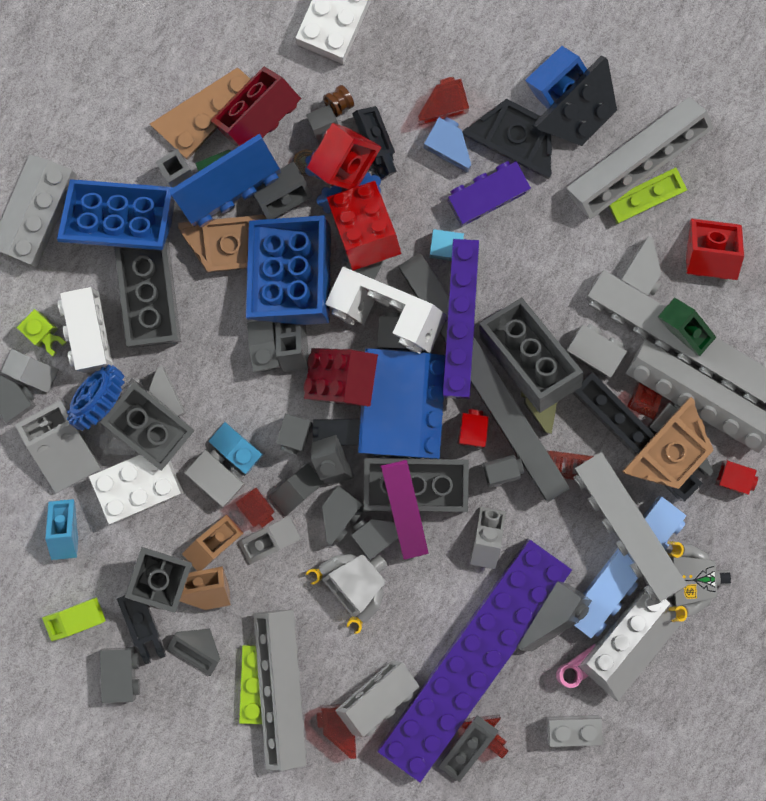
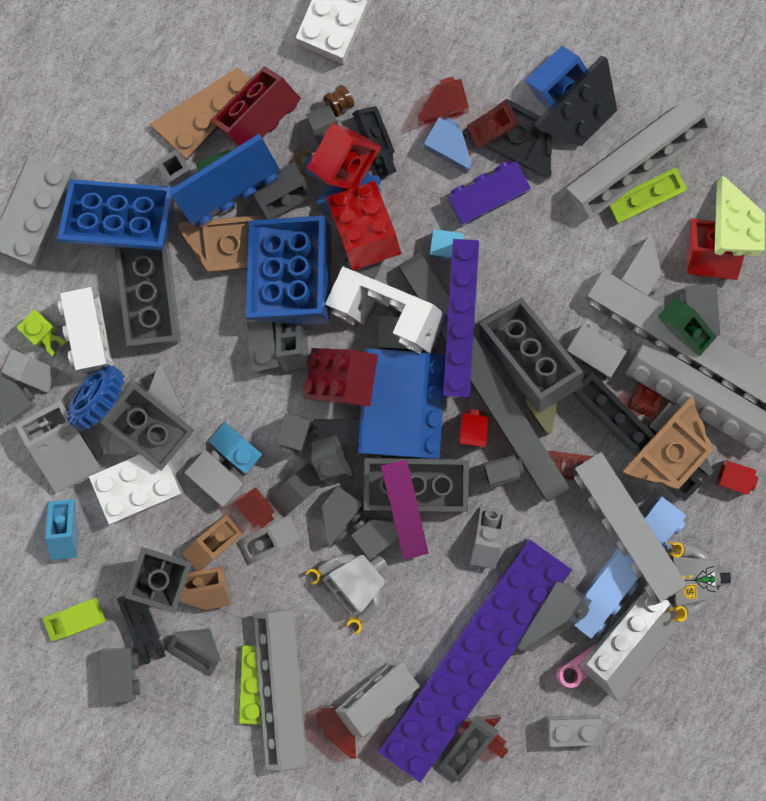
none -> clear red slope [467,100,519,148]
none -> dark grey slope [678,284,721,337]
none -> yellowish green wing [715,176,765,256]

